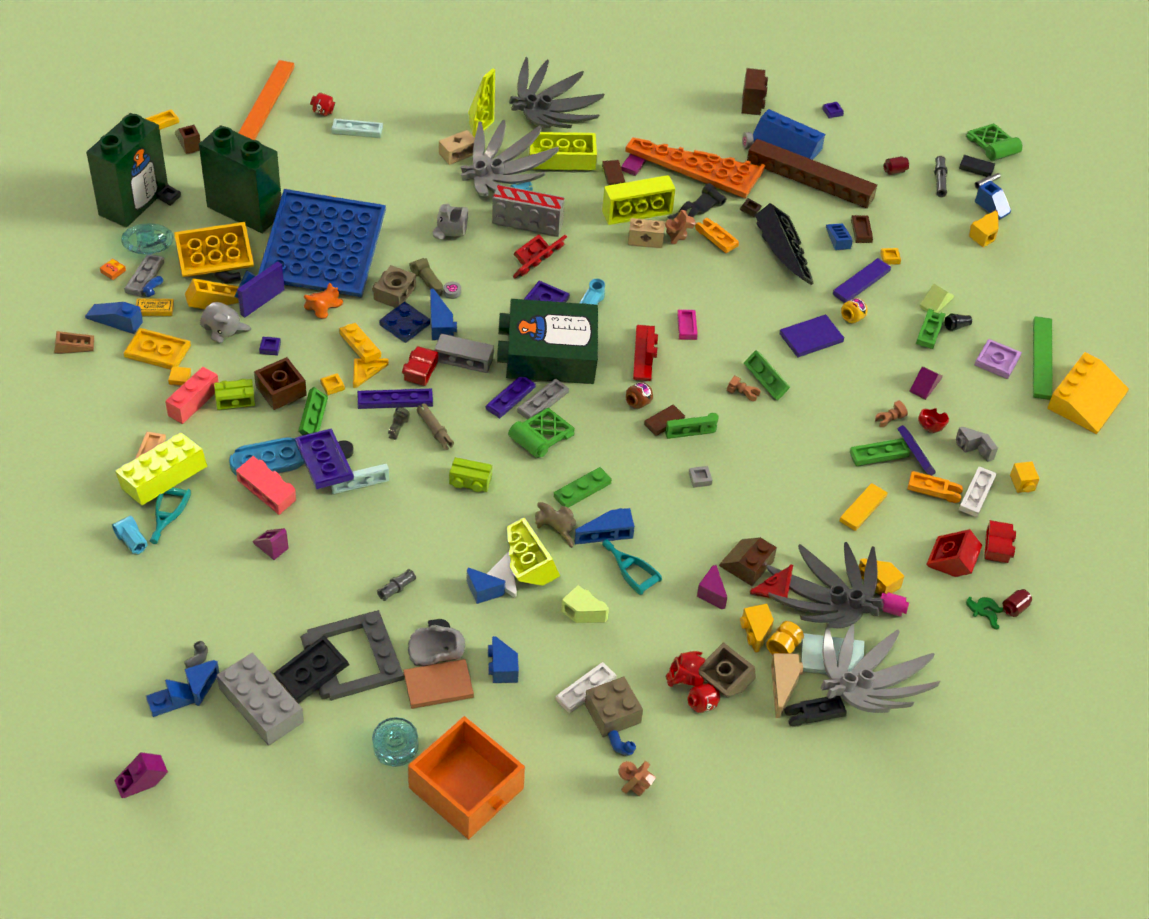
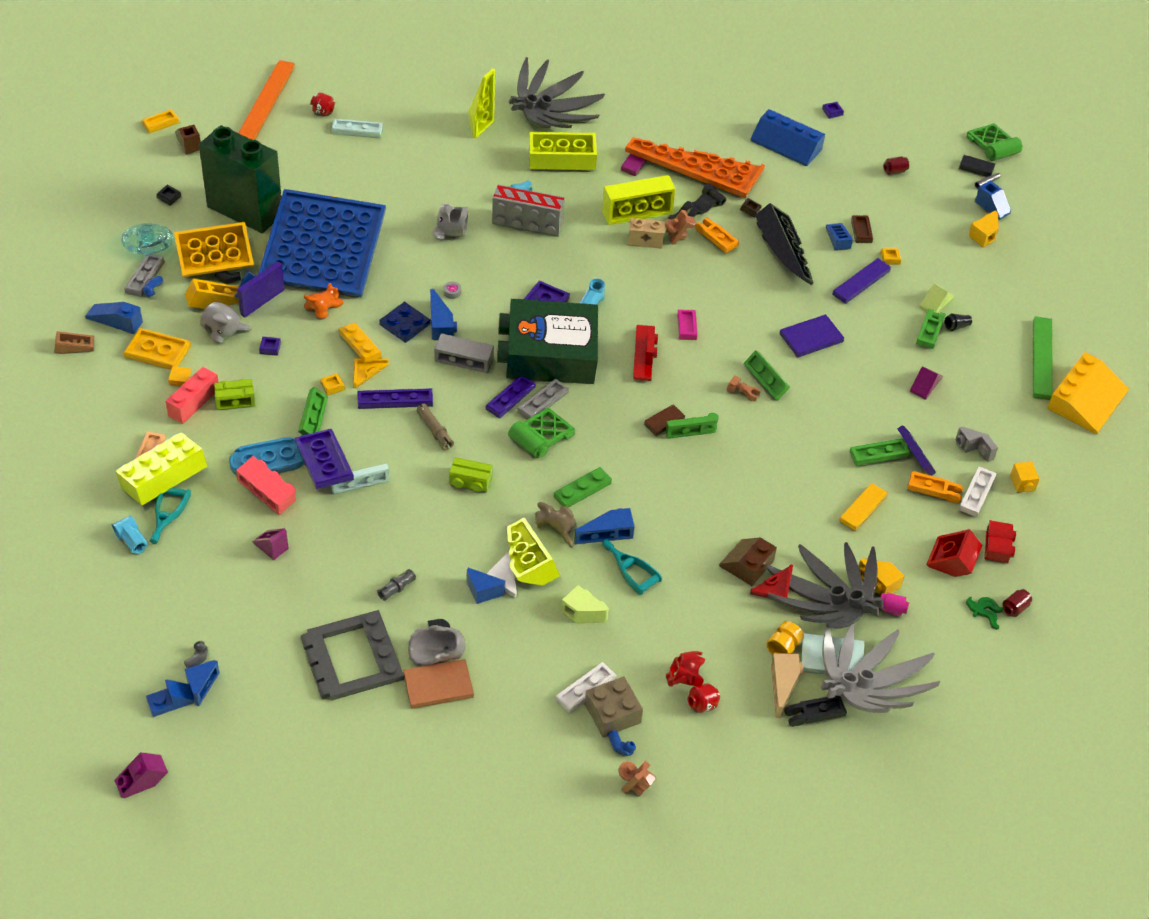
dark green brick [86,113,168,228] -> none
orange tile [100,258,126,280] -> none
yellow tile [136,299,174,316] -> none
light grey brick [217,652,304,746] -> none
reddish brown brick [254,357,307,410] -> none
black tile [273,635,349,704] -> none
black tile [338,440,354,459] -> none
dark tan brick [372,265,416,309] -> none
clear light blue wheel [372,717,419,767] -> none
clear smoke piece [388,407,410,440] -> none
red brick [402,346,438,386] -> none
orange container [408,716,525,840] -> none
olive piece [410,258,443,296] -> none
tan brick [439,130,475,165] -> none
light grey plant [461,120,559,196] -> none
blue slope [488,636,519,683] -> none
red bracket [513,234,567,278] -> none
reddish brown tile [602,160,625,186] -> none
dark orange head [626,382,653,409] -> none
light grey tile [689,466,712,488] -> none
magenta slope [697,565,728,610] -> none
dark tan slope [699,642,756,697] -> none
yellow slope [740,604,774,653] -> none
reddish brown brick [741,68,768,115] -> none
light grey tile [742,132,753,149] -> none
reddish brown brick [747,139,878,208] -> none
yellow head [841,298,868,324] -> none
nougat piece [875,400,908,427] -> none
red hair [918,408,949,433] -> none
dark grey pin [934,156,947,197] -> none
lavender tile [974,339,1022,379] -> none

